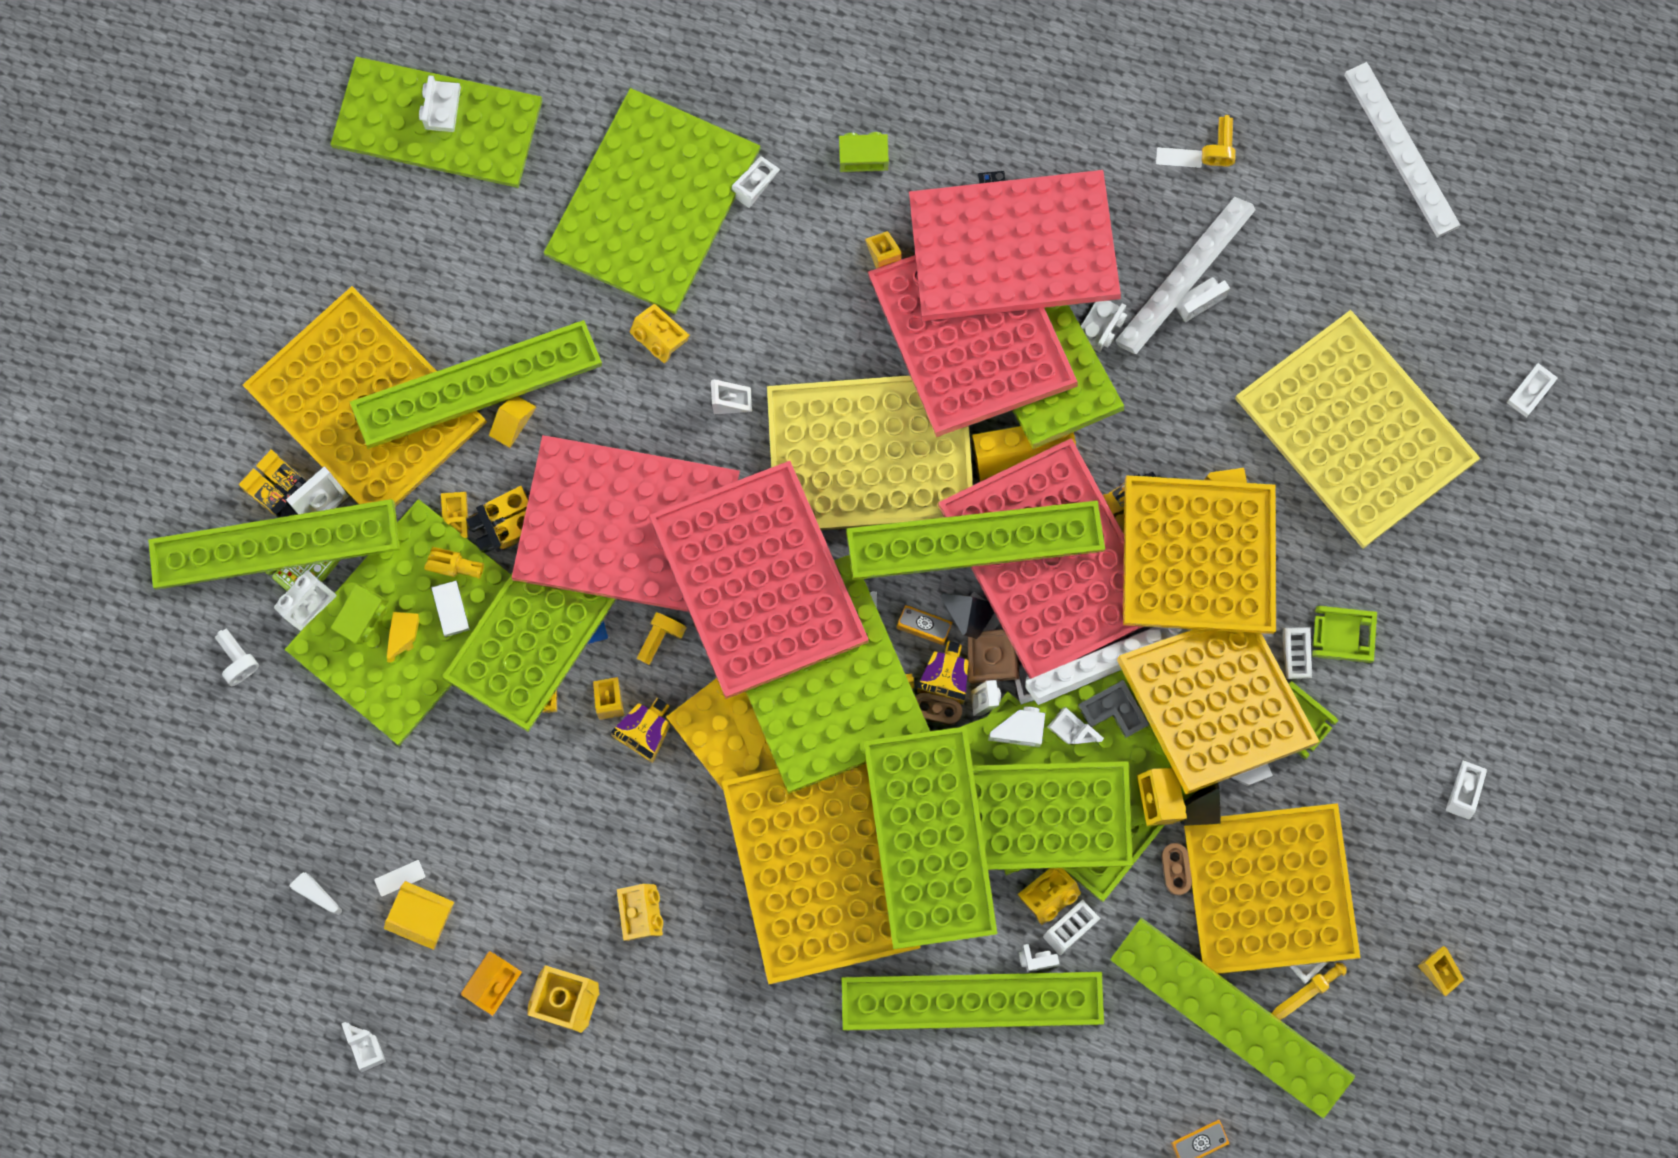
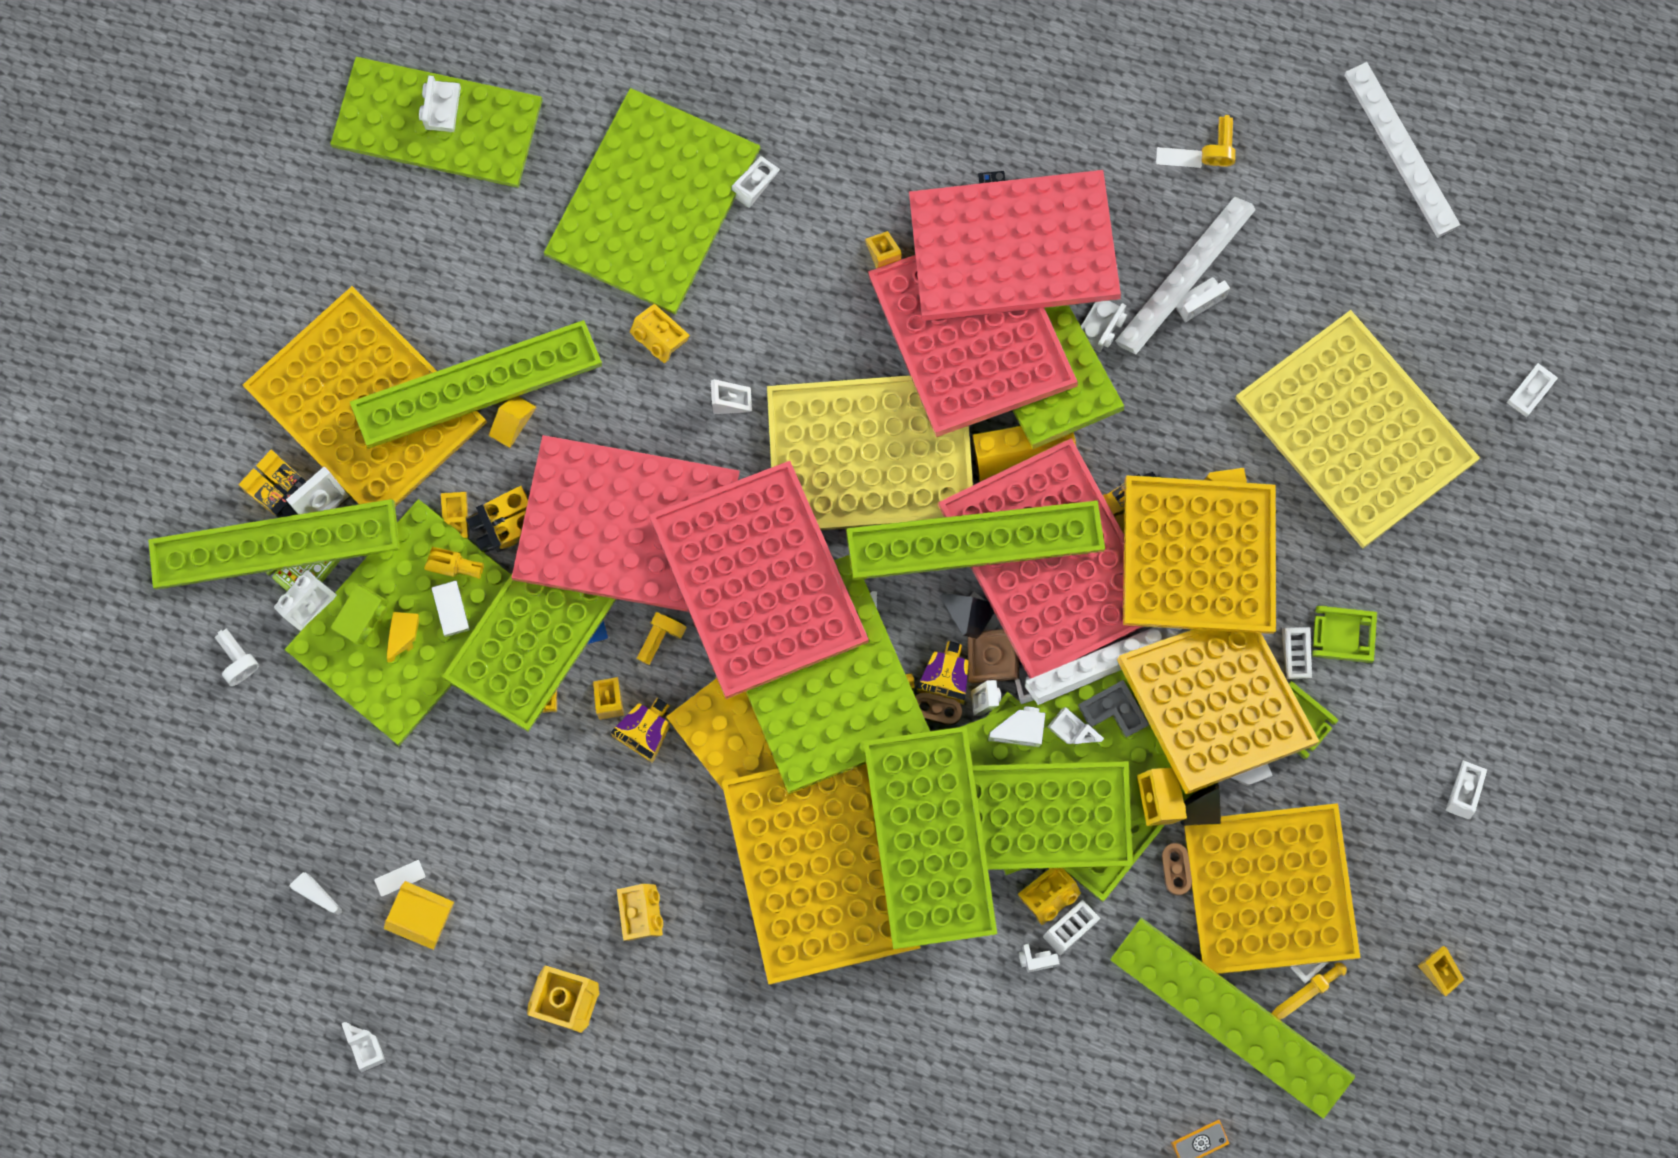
light orange panel [461,951,522,1016] -> none
lime brick [839,132,889,172] -> none
lime plate [842,972,1104,1031] -> none
slope [897,605,953,646] -> none

